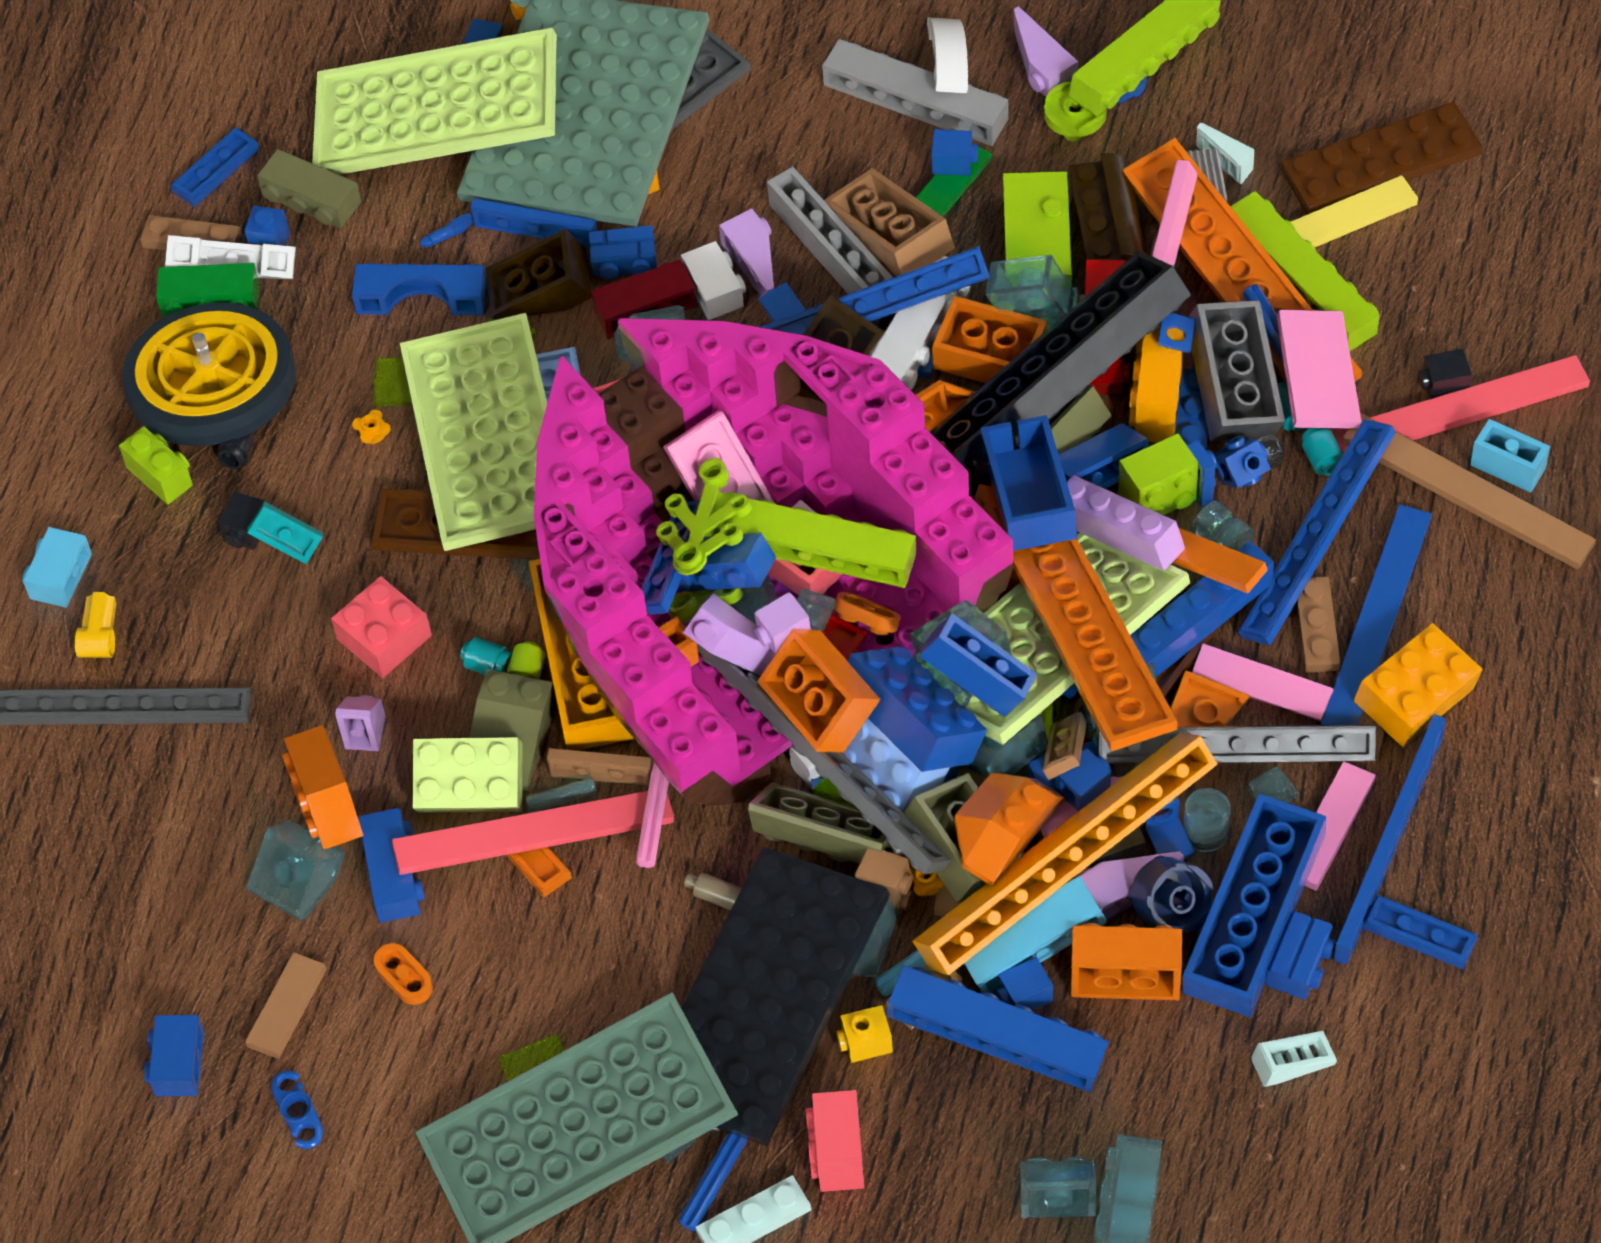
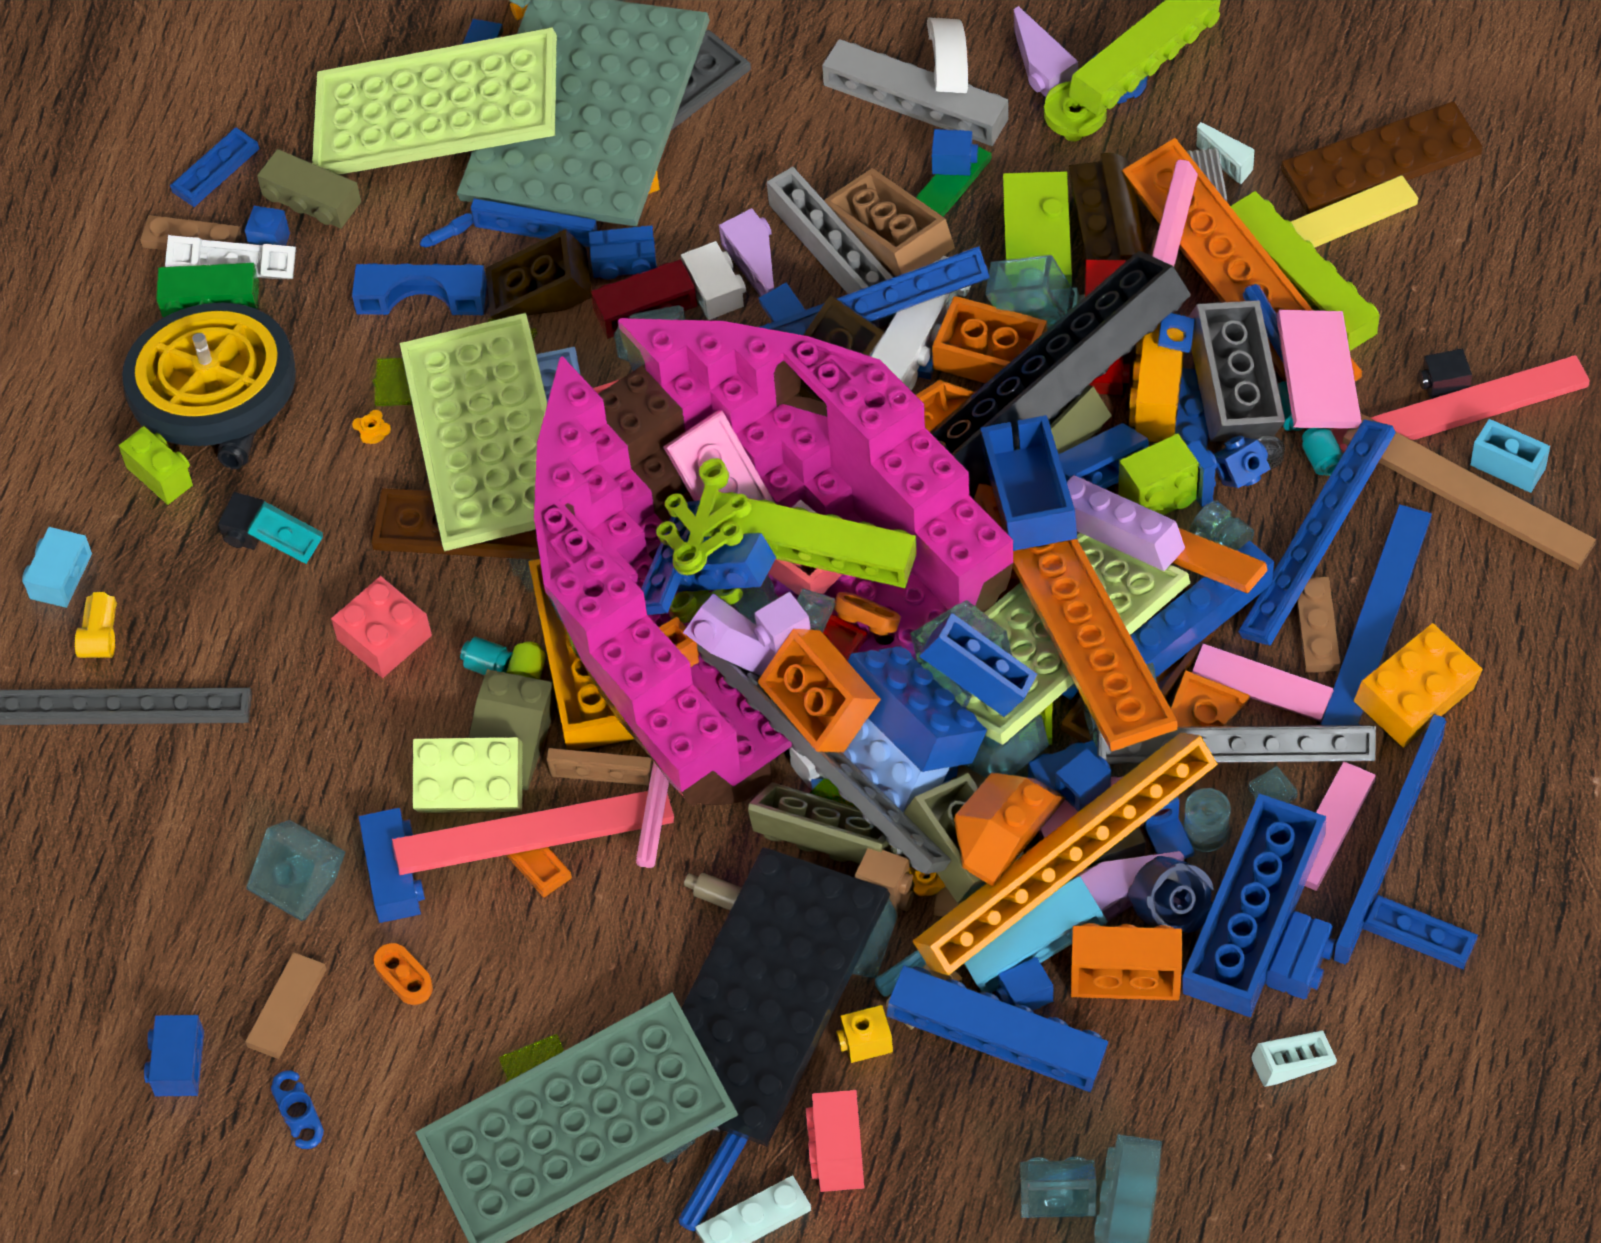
orange brick [282,725,364,850] -> none
lavender slope [335,695,385,751] -> none
clear light blue piece [525,776,597,813] -> none
medium nougat tile [1043,712,1087,780] -> none

